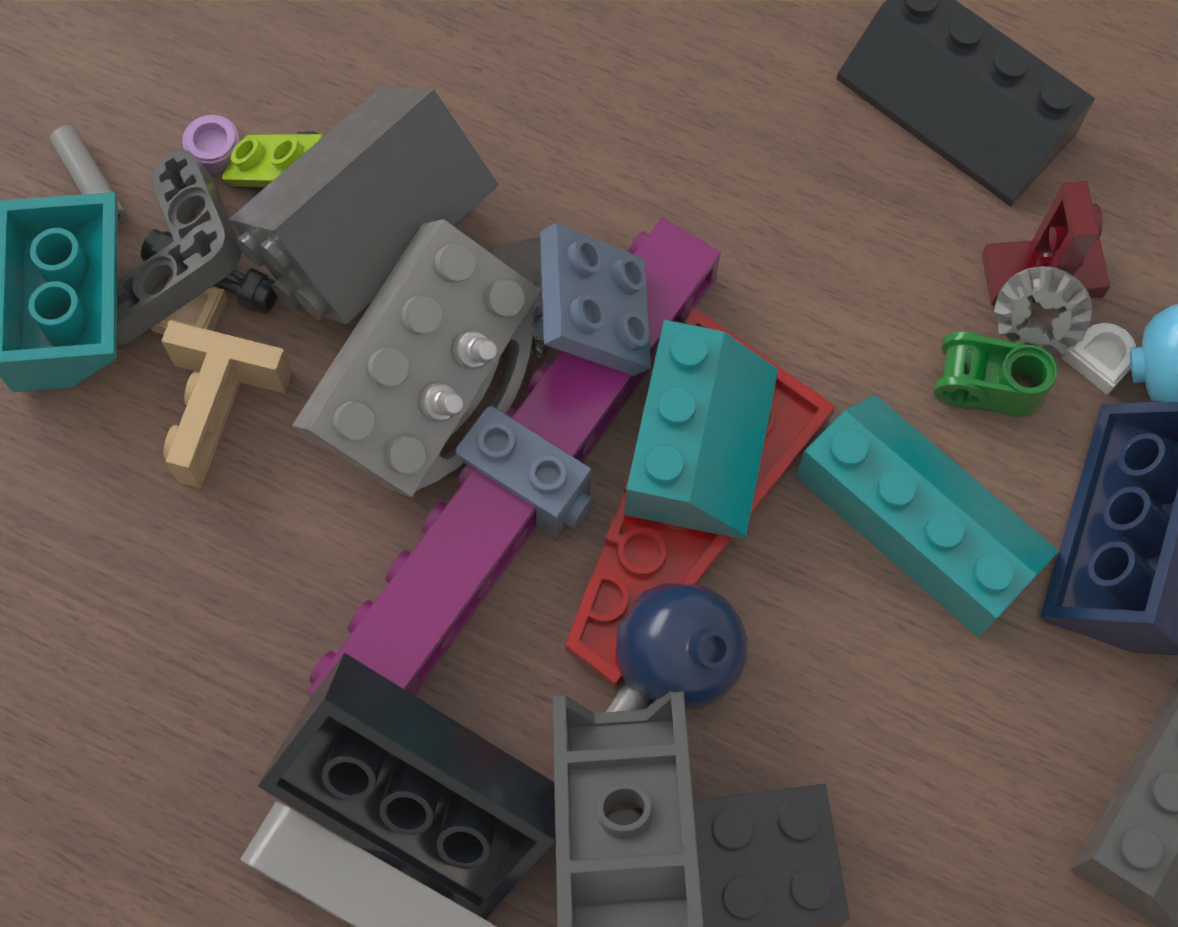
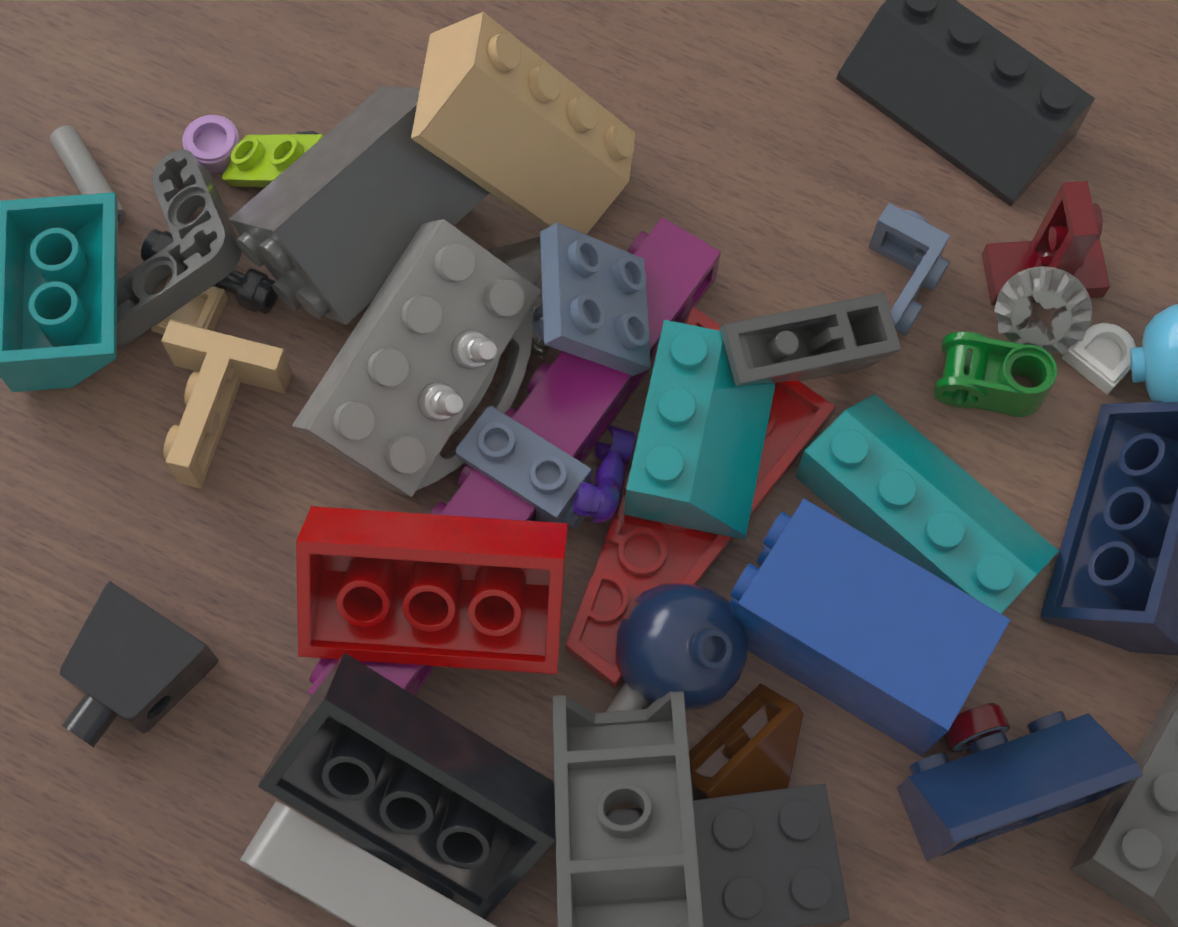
none -> black torso [59,581,219,748]
none -> red slope [296,506,568,674]
none -> tan slope [411,12,635,235]
none -> dark purple arm [572,425,635,523]
none -> reddish brown slope [689,683,803,799]
none -> dark grey slope [719,292,902,387]
none -> blue brick [730,498,1011,756]
none -> sand blue bracket [868,203,951,336]
none -> dark blue slope [897,711,1143,862]
none -> dark red tile [943,703,1010,752]

